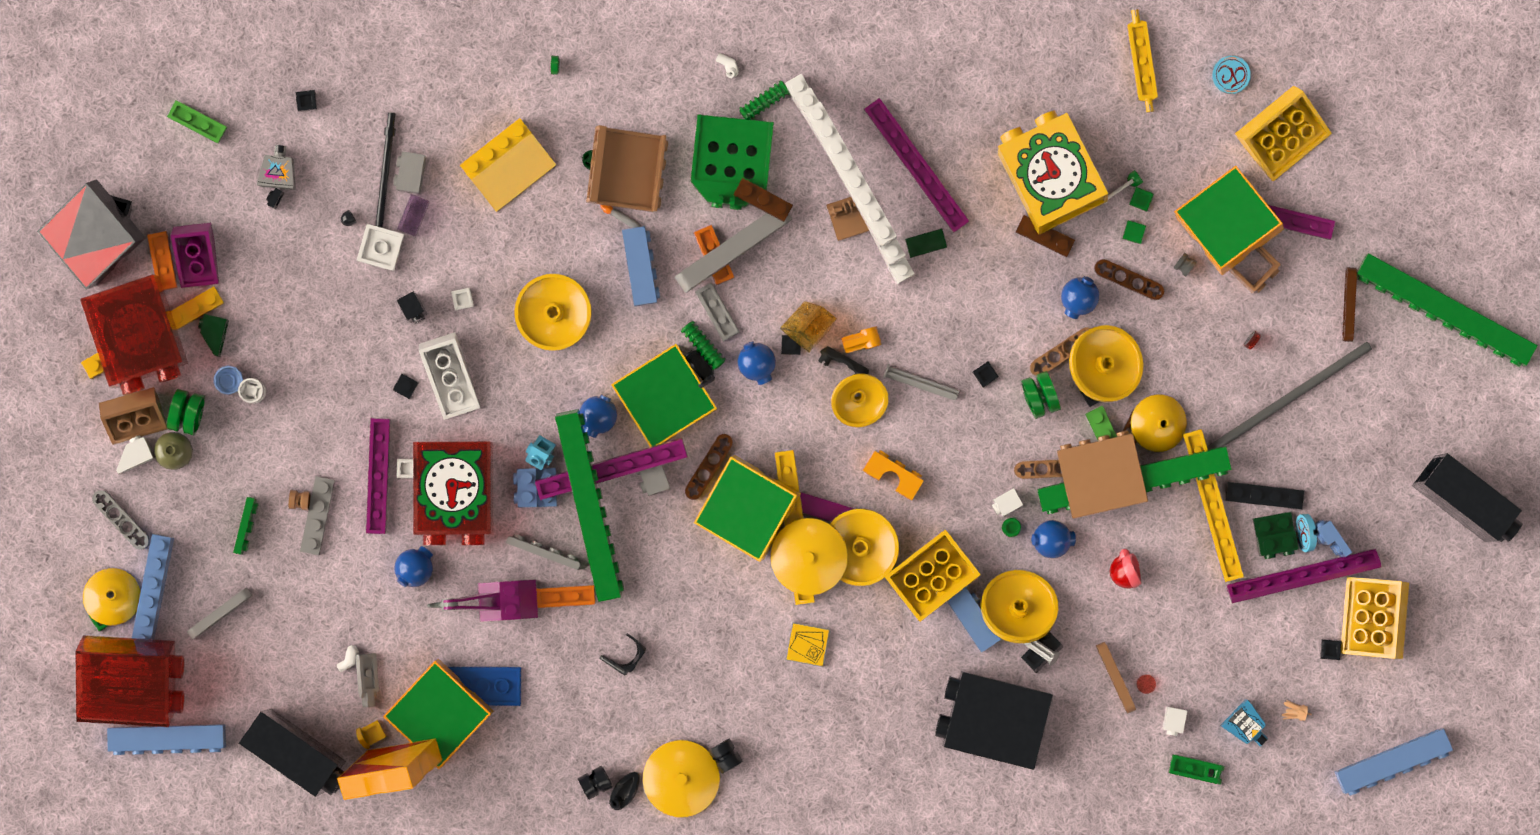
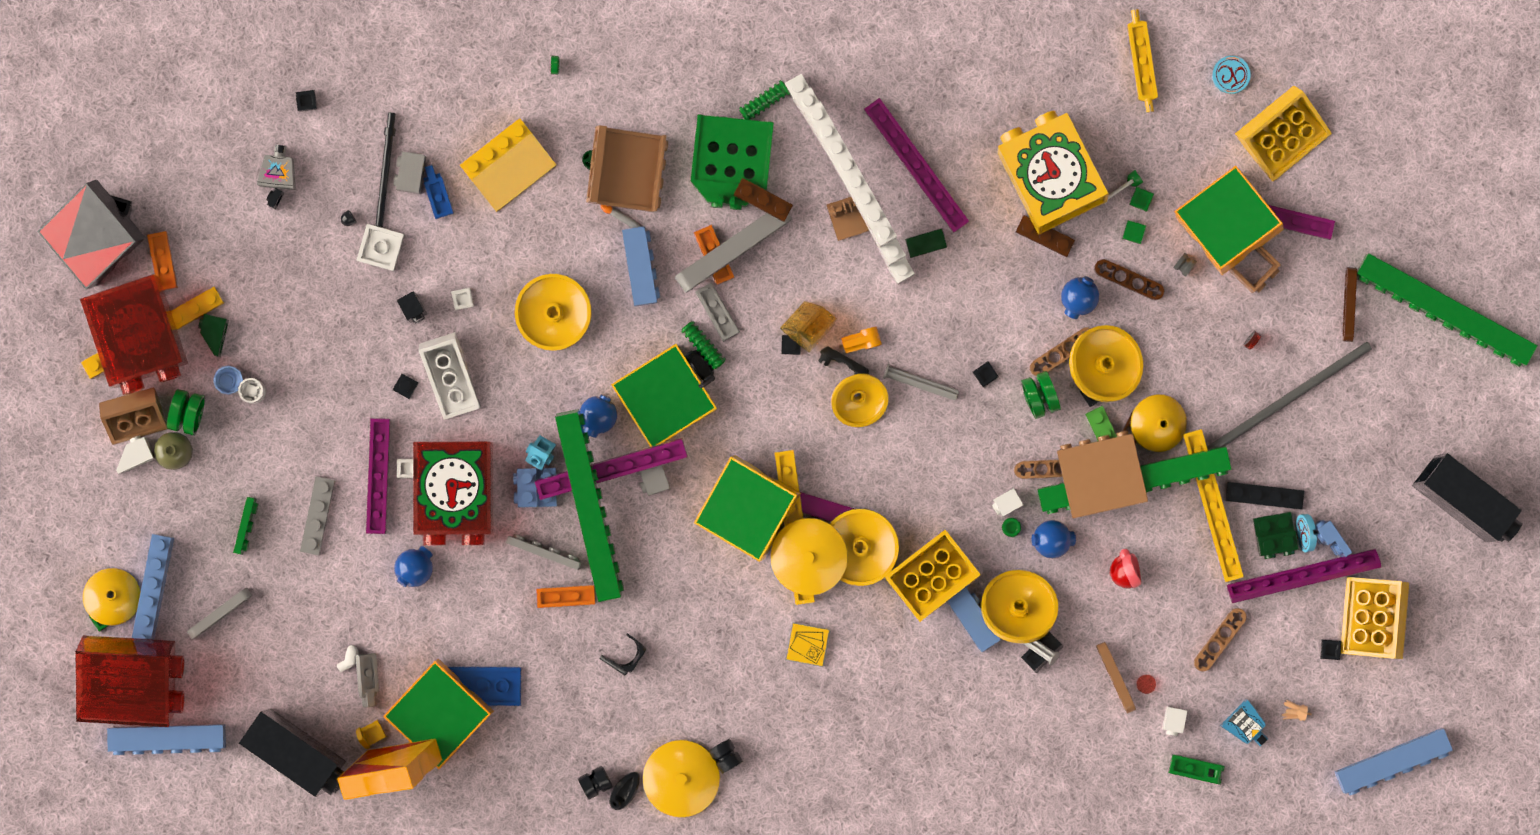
light grey beam [92,490,150,550] -> none
bright green plate [167,100,227,144] -> none
magenta slope [170,222,219,288] -> none
medium nougat wheel [288,490,311,510] -> none
clear purple piece [397,194,430,237] -> none
magenta slope [427,580,538,622] -> none
reddish brown beam [685,434,733,500] -> none
white arm [716,53,739,78] -> none
blue brick [737,341,776,385] -> none
light orange arch [863,450,924,501] -> none
black brick [935,671,1053,770] -> none
none -> blue hinge [423,165,454,219]
none -> medium nougat beam [1194,608,1246,672]

